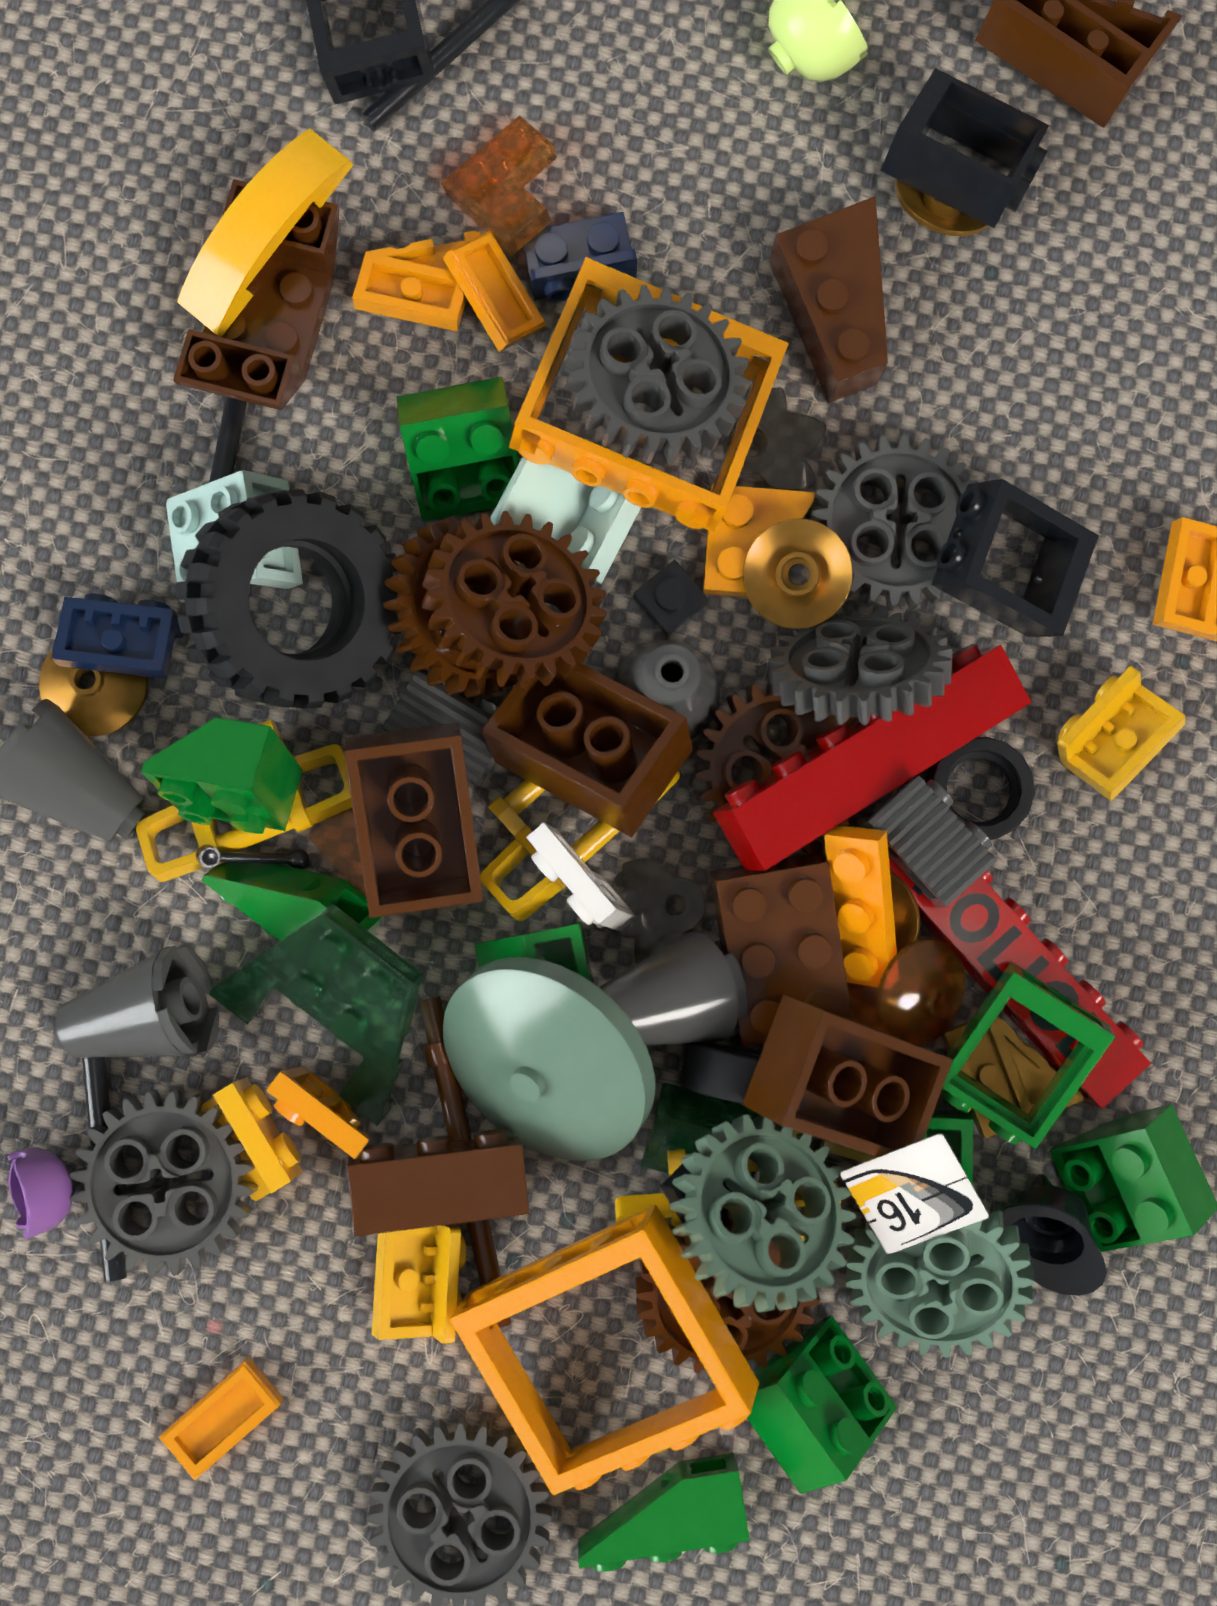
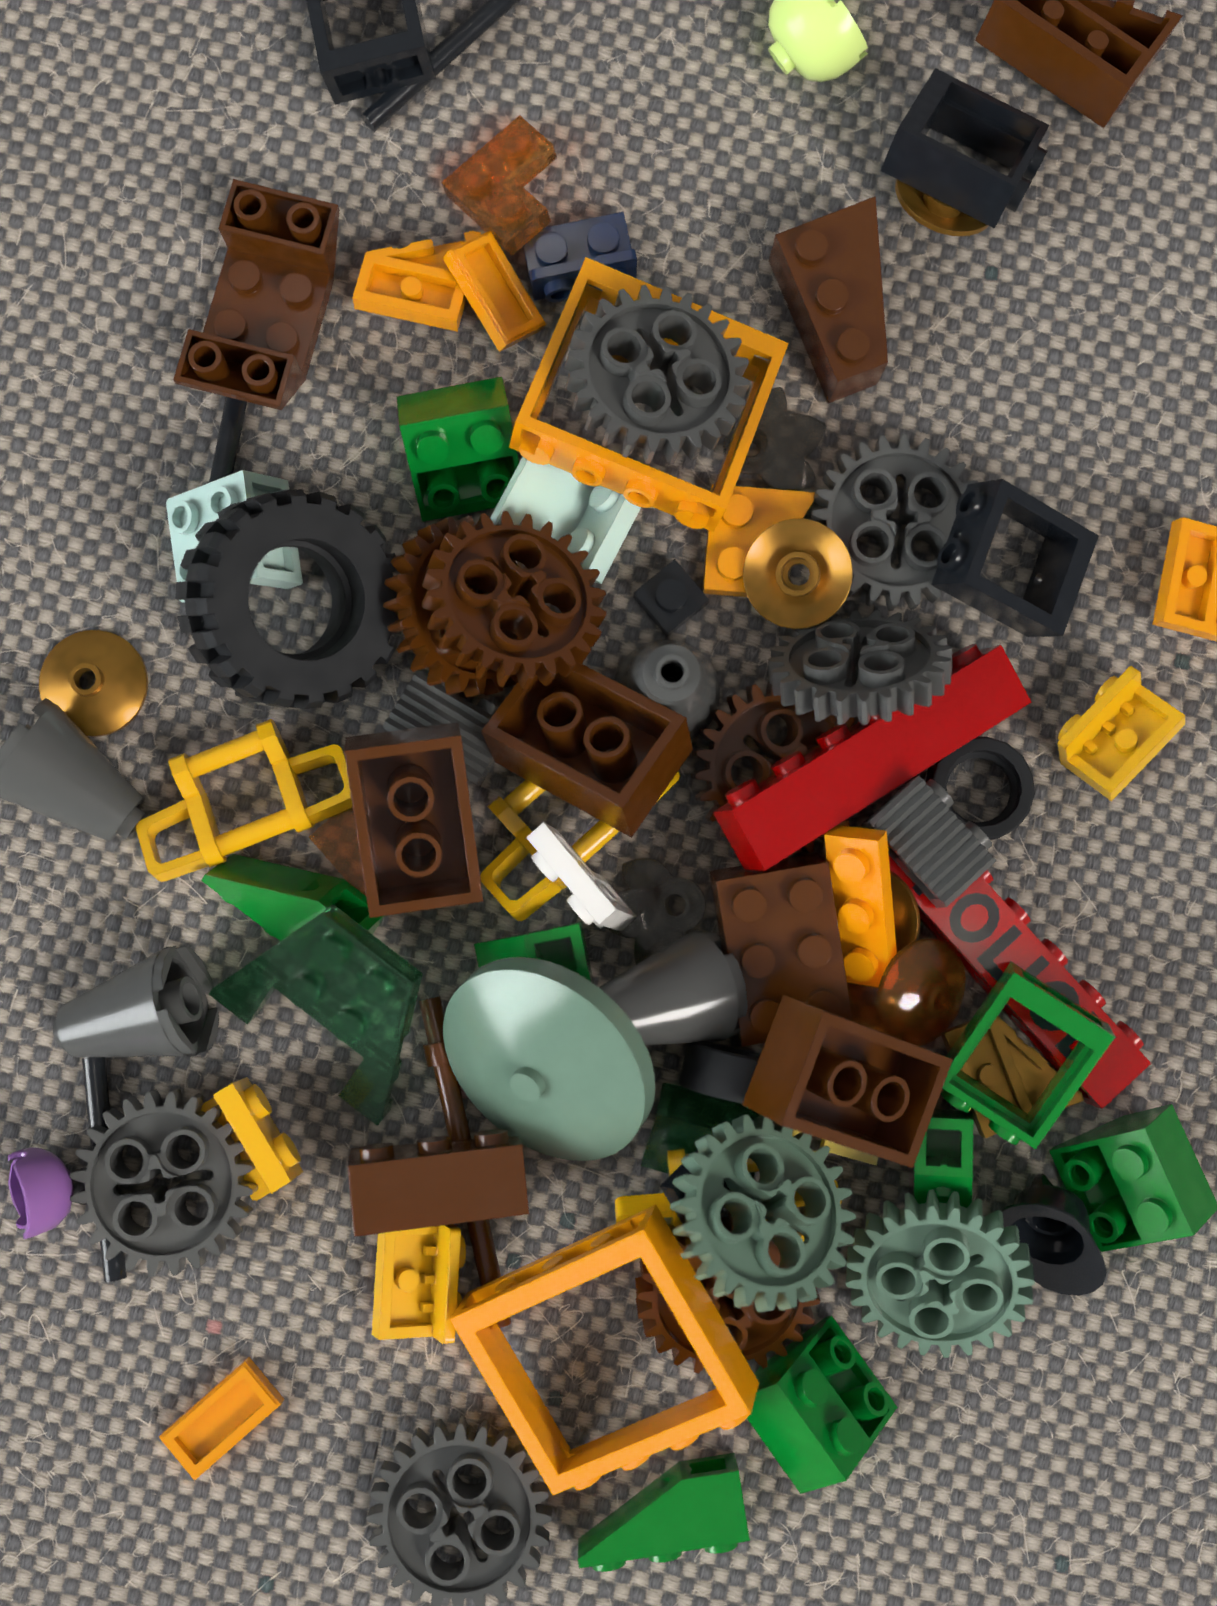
dark blue bracket [51,593,184,679] -> none
green slope [141,717,303,834] -> none
yellow slope [177,128,353,337] -> none
black hinge [196,844,310,869] -> none
light orange wing [266,1066,370,1159] -> none
sticker [841,1134,988,1254] -> none

